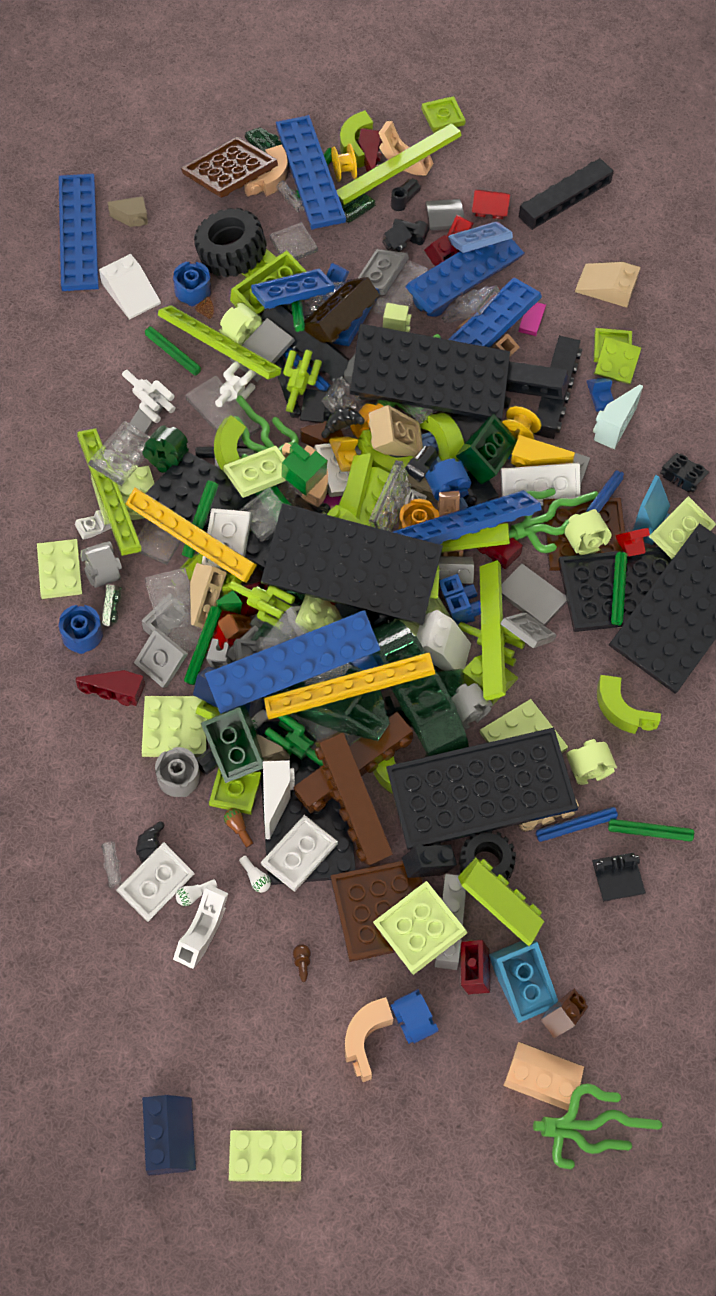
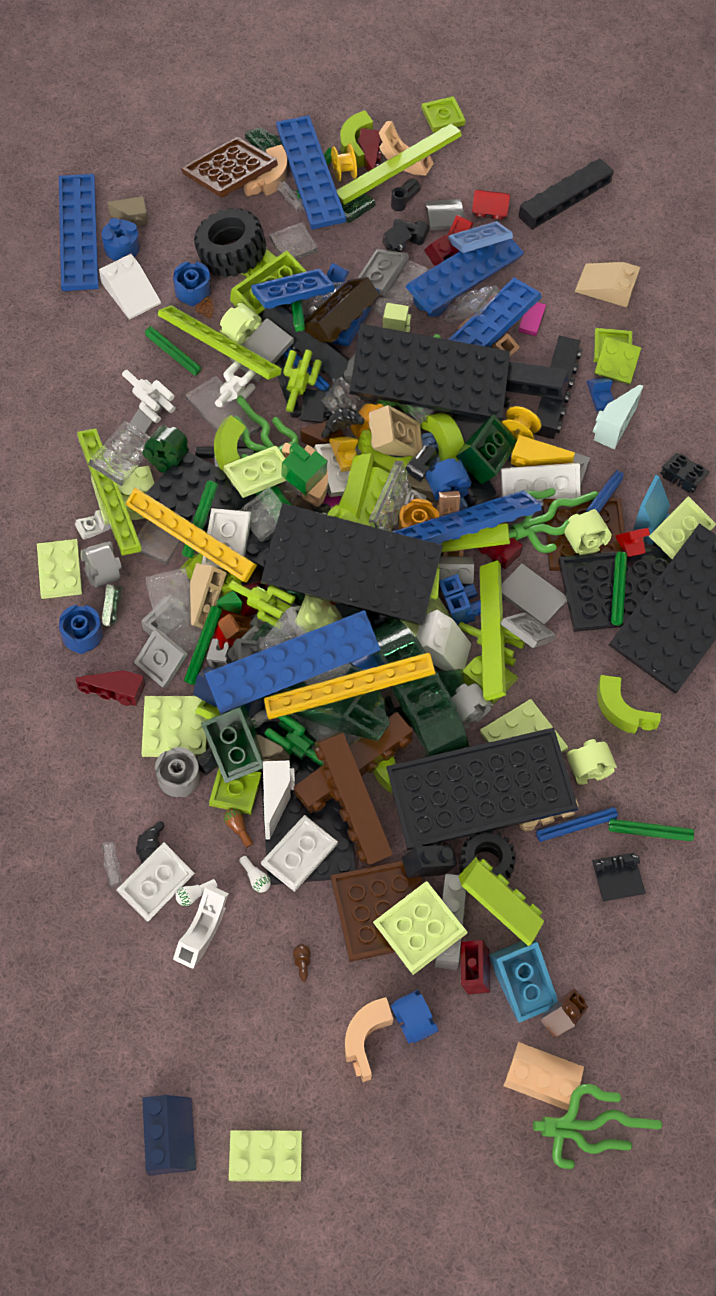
none -> blue brick [102,218,140,261]

